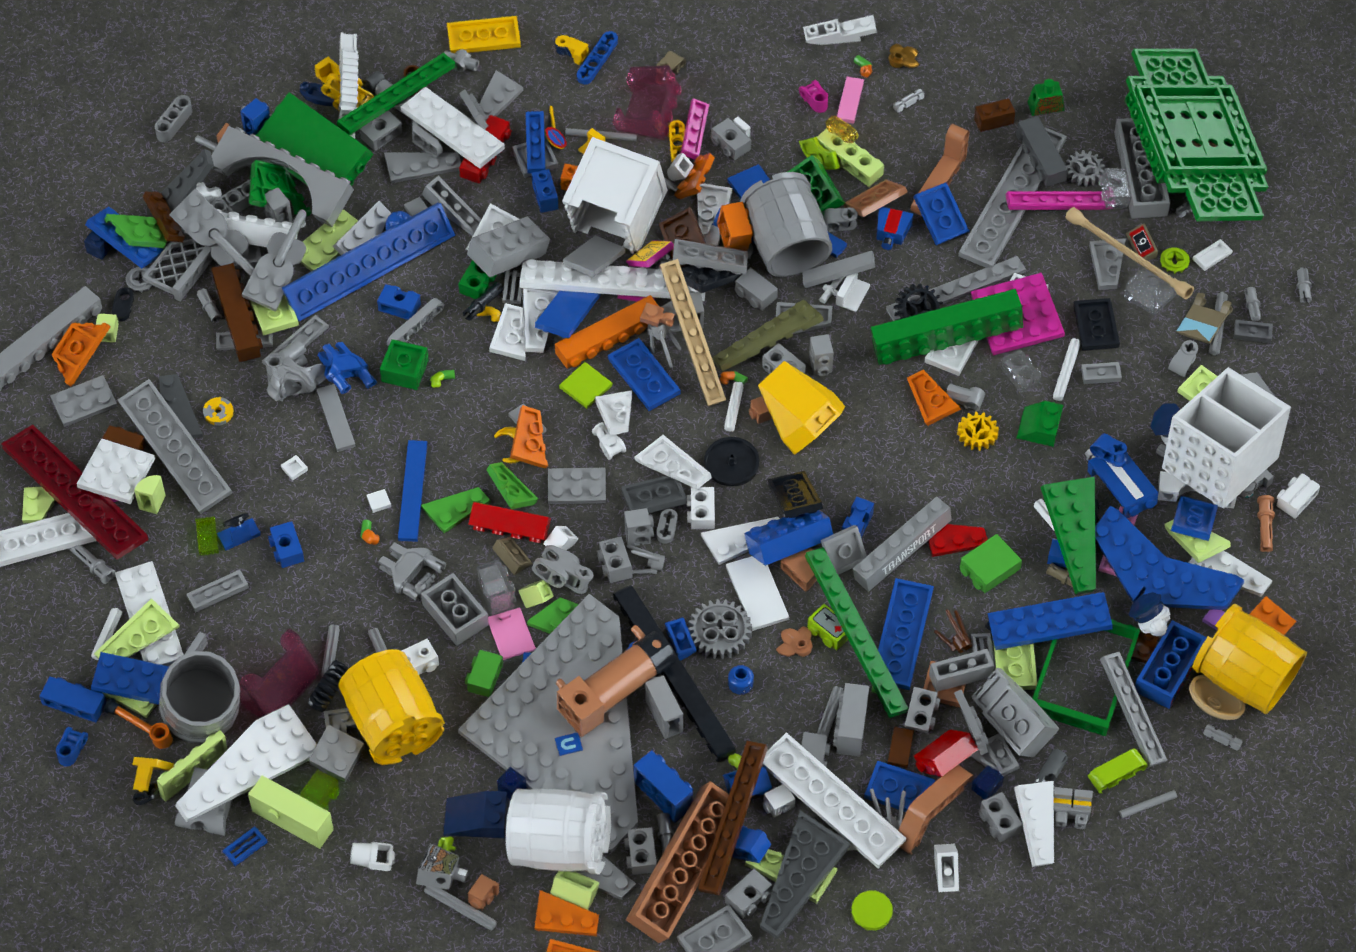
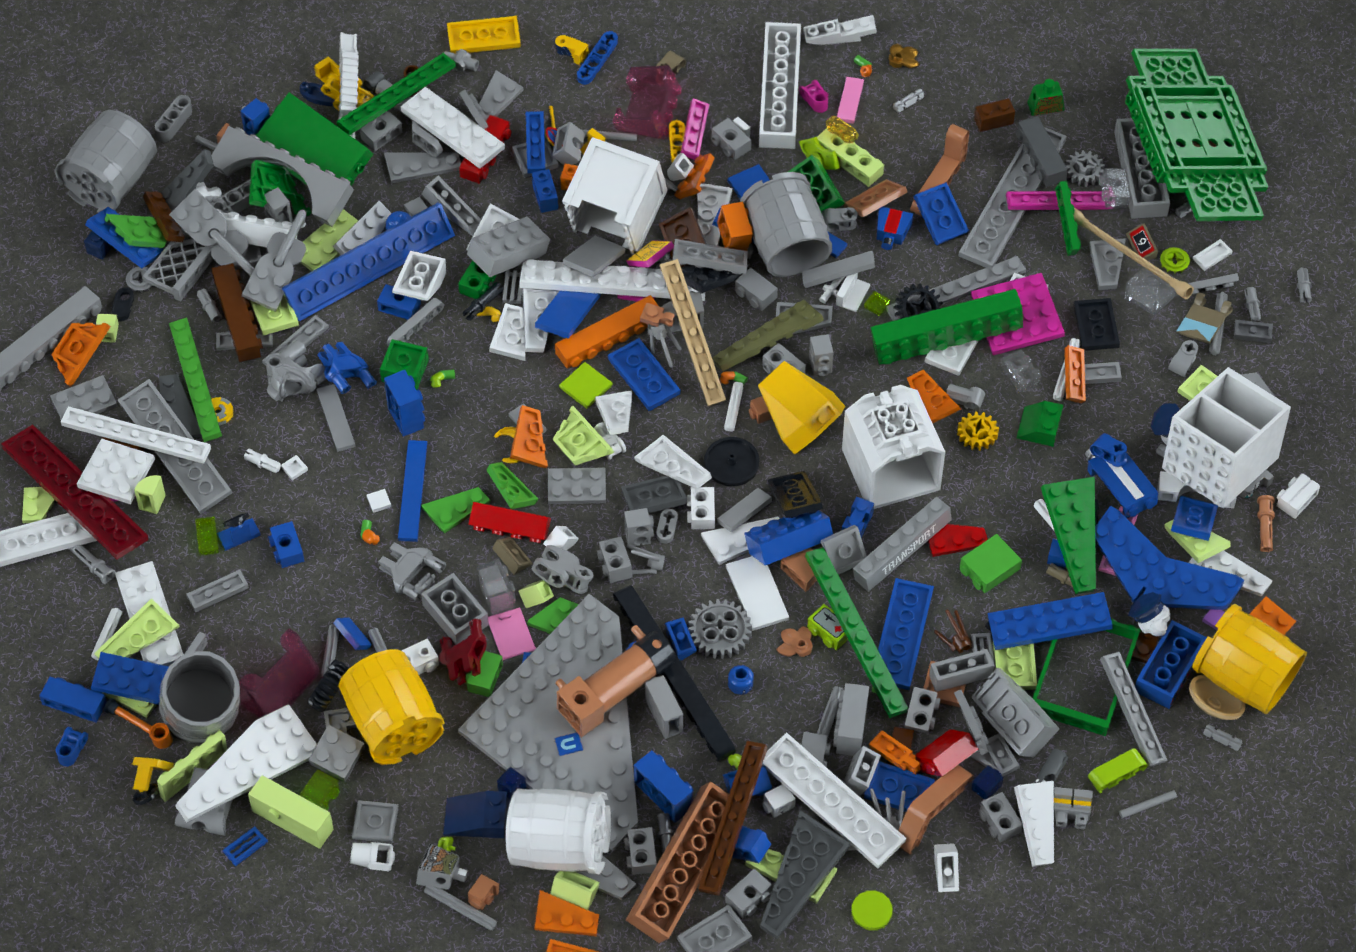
none -> light grey piece [55,110,157,213]
none -> white plate [61,406,211,464]
none -> bright green plate [169,318,222,442]
none -> white axle [244,449,281,473]
none -> blue tile [334,618,372,650]
none -> light grey tile [352,800,399,843]
none -> blue brick [384,370,425,437]
none -> white slope [392,251,446,301]
none -> dark red connector [438,619,487,686]
none -> light grey brick [552,122,585,165]
none -> yellowish green wing [553,406,614,465]
none -> light grey tile [717,488,772,532]
none -> white brick [759,22,801,149]
none -> white container [842,385,945,509]
none -> light grey brick [843,746,881,796]
none -> clear neon green plate [864,291,890,316]
none -> orange hinge [869,730,921,775]
none -> green plate [1055,181,1081,256]
none -> orange plate [1064,345,1086,403]
none -> light grey plate [1188,273,1239,294]

